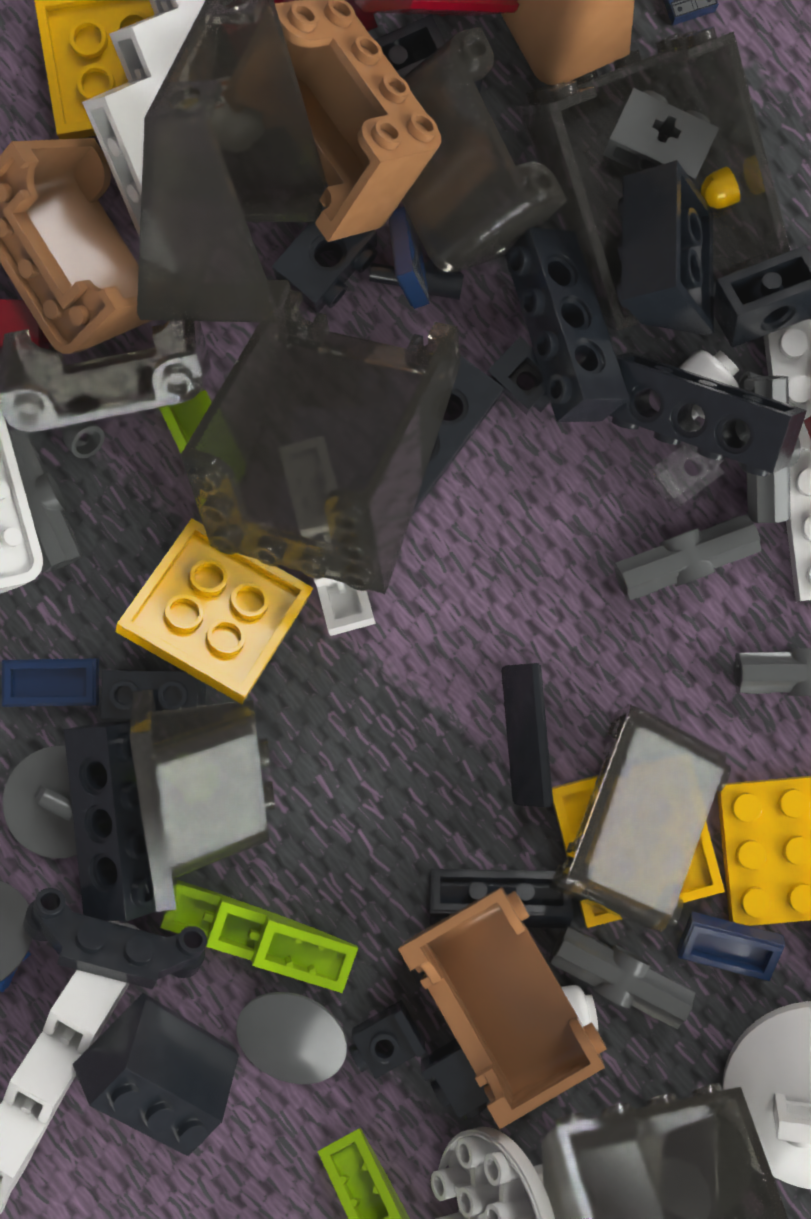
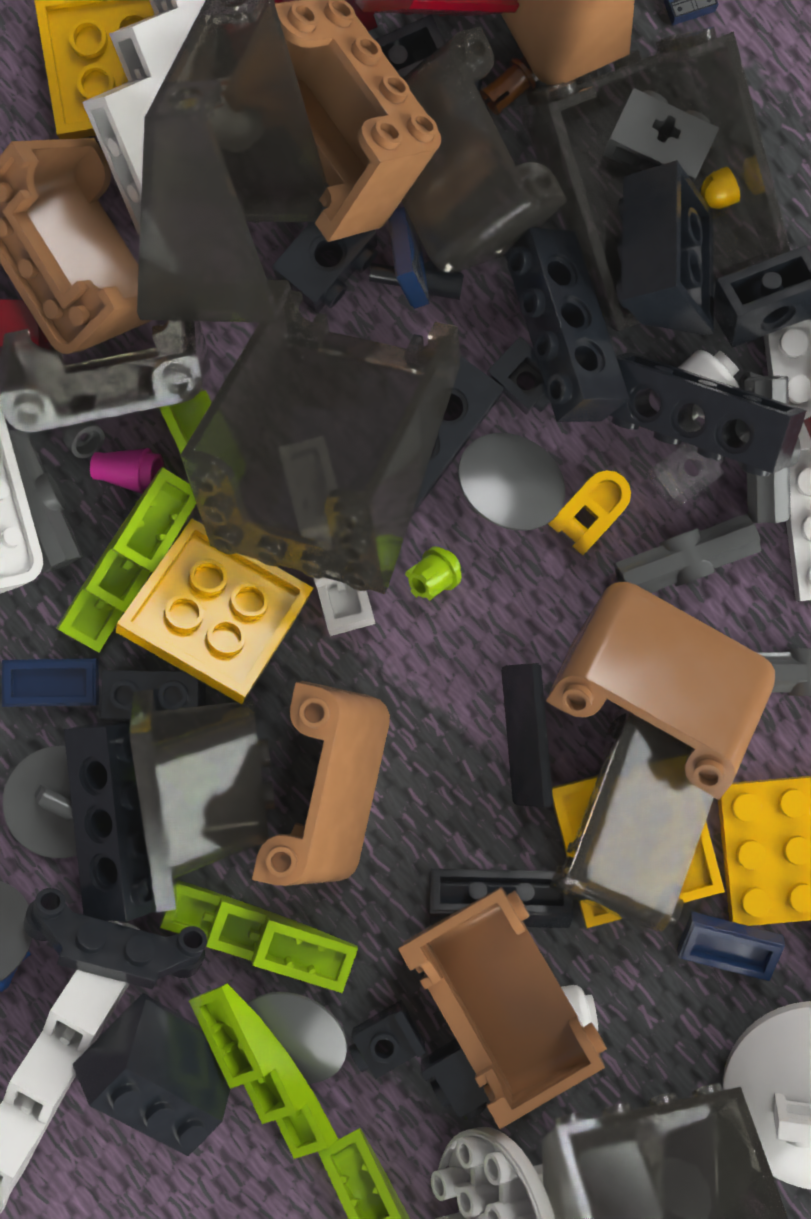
dark grey piece [549,924,696,1029] -> none
none -> lime slope [56,467,203,653]
none -> dark pink cone [90,448,164,494]
none -> lime slope [189,983,338,1159]
none -> medium nougat windscreen [252,681,390,886]
none -> lime hose [405,546,462,601]
none -> dark grey shield [458,433,566,531]
none -> reddish brown axle [480,56,539,115]
none -> medium nougat windscreen [546,582,775,800]
none -> yellow plate [548,470,631,556]

